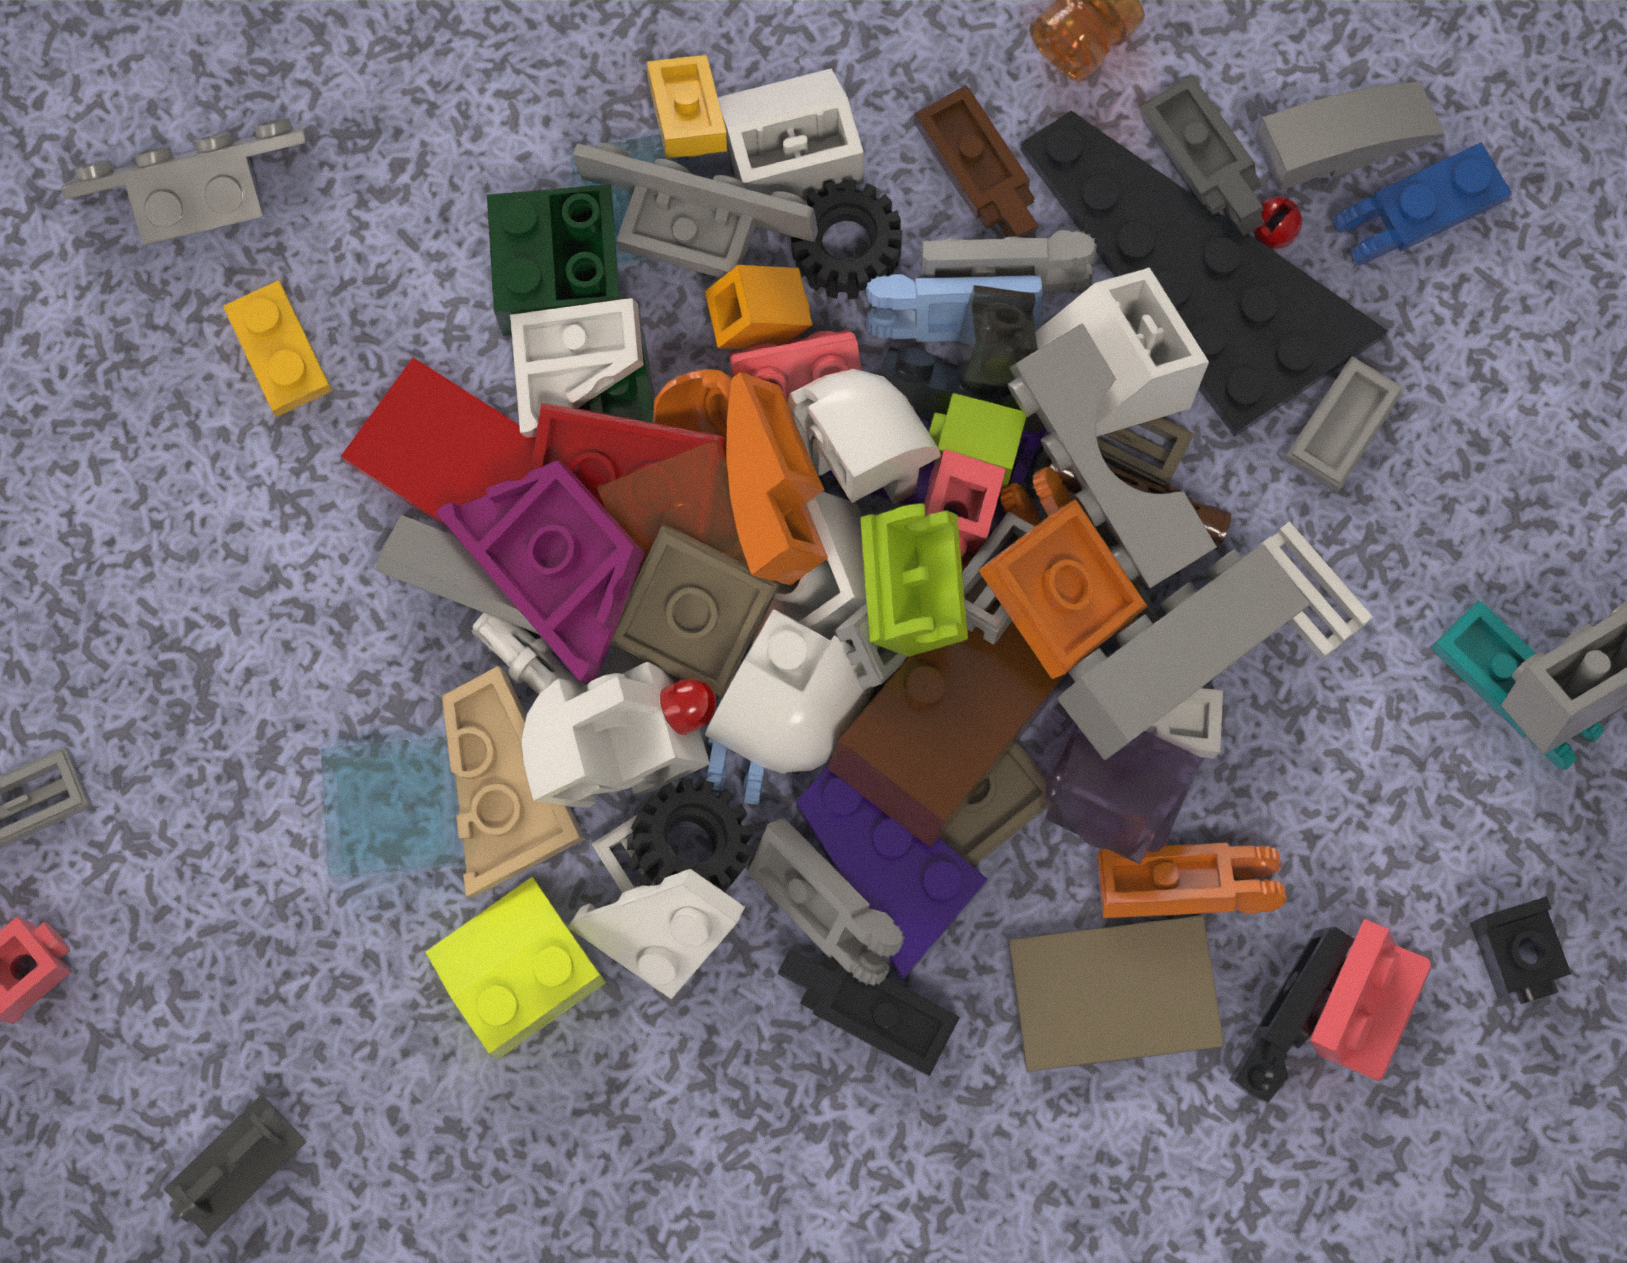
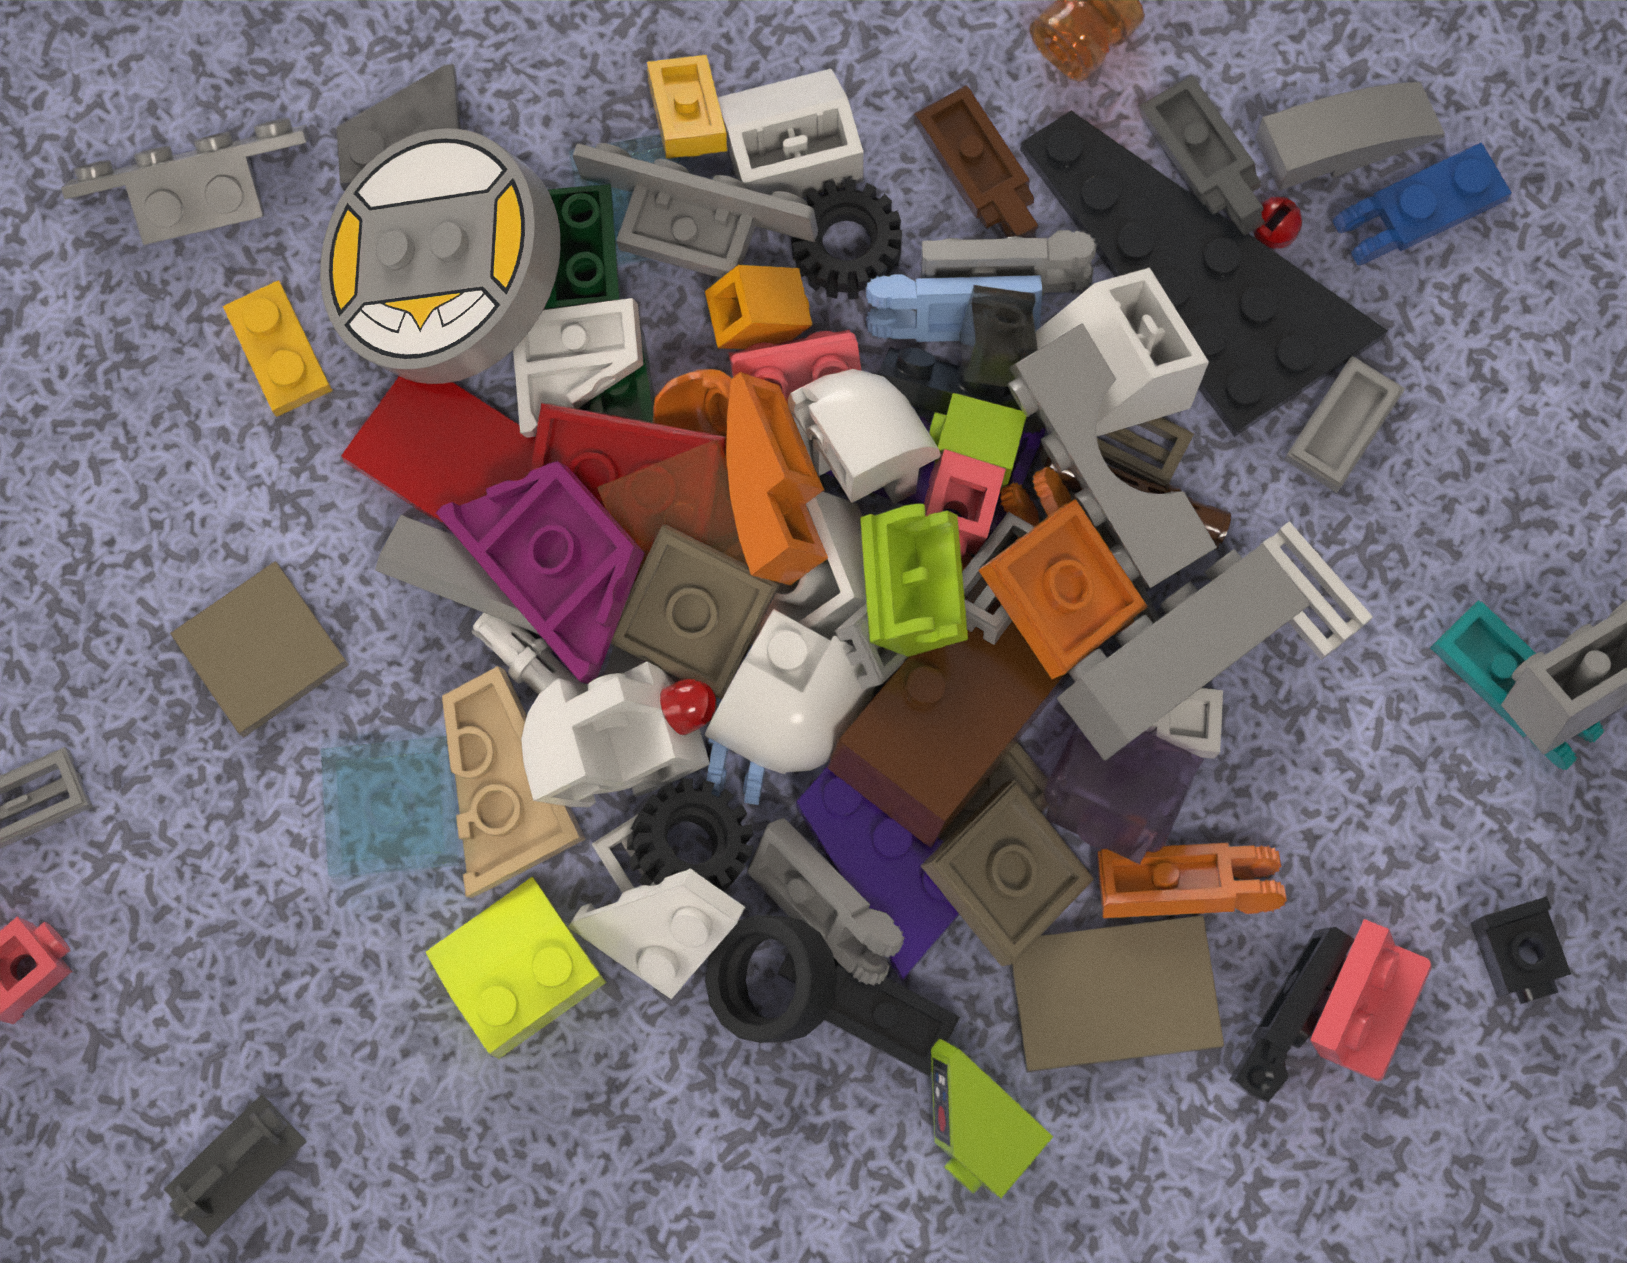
none -> dark tan tile [170,561,349,738]
none -> piece [320,128,560,384]
none -> flat silver wing [336,64,460,191]
none -> black tyre [705,915,837,1043]
none -> dark tan tile [920,779,1094,967]
none -> lime slope [931,1039,1053,1199]

